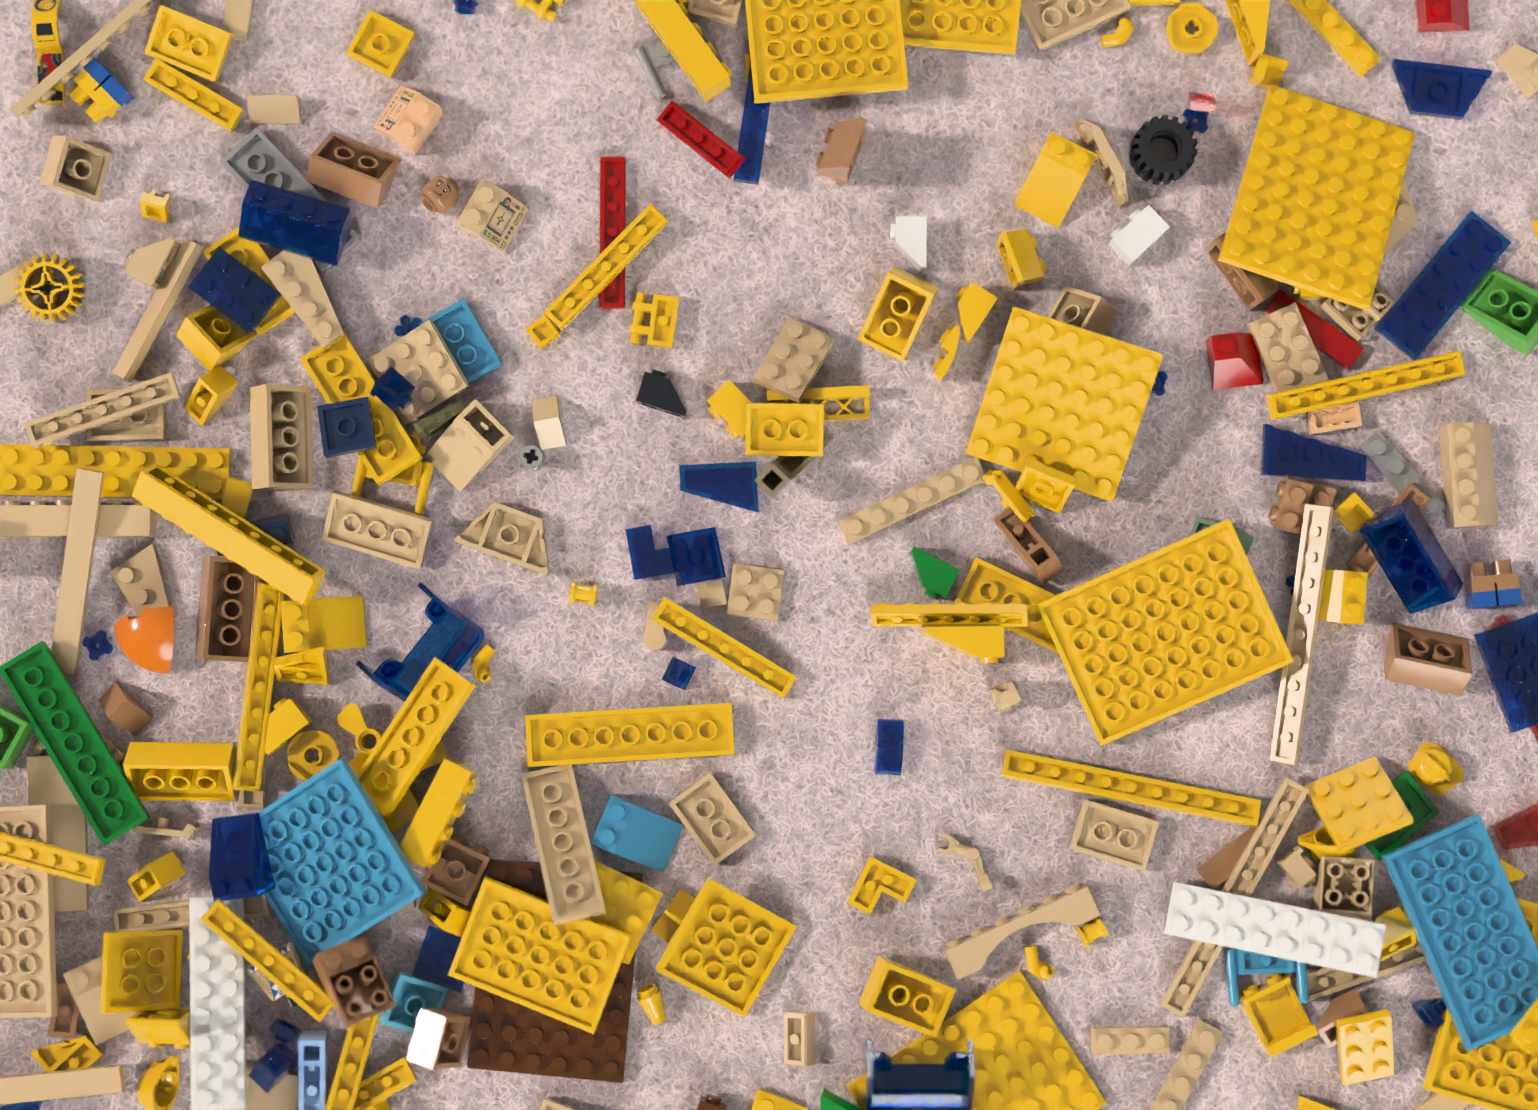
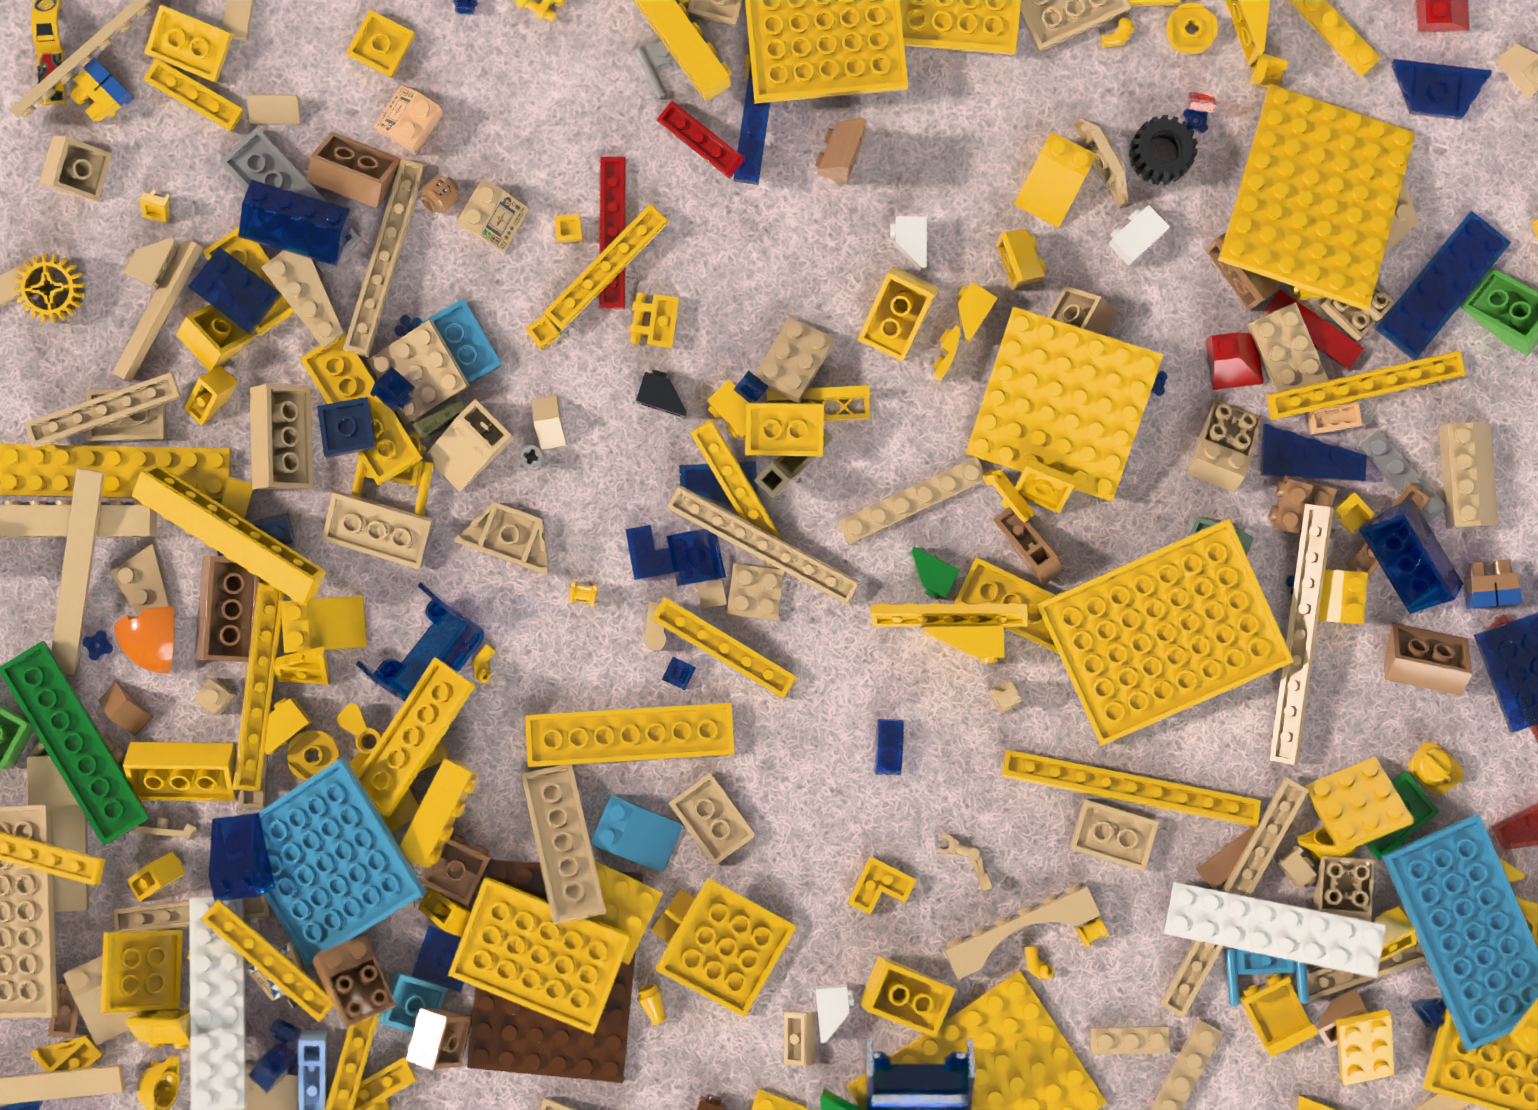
none -> tan brick [194,678,237,715]
none -> tan tile [343,158,427,357]
none -> yellow plate [554,214,583,243]
none -> tan tile [666,484,860,605]
none -> yellow tile [690,419,784,565]
none -> clear blue plate [733,370,769,403]
none -> white slope [816,984,854,1043]
none -> tan slope [1187,399,1262,493]

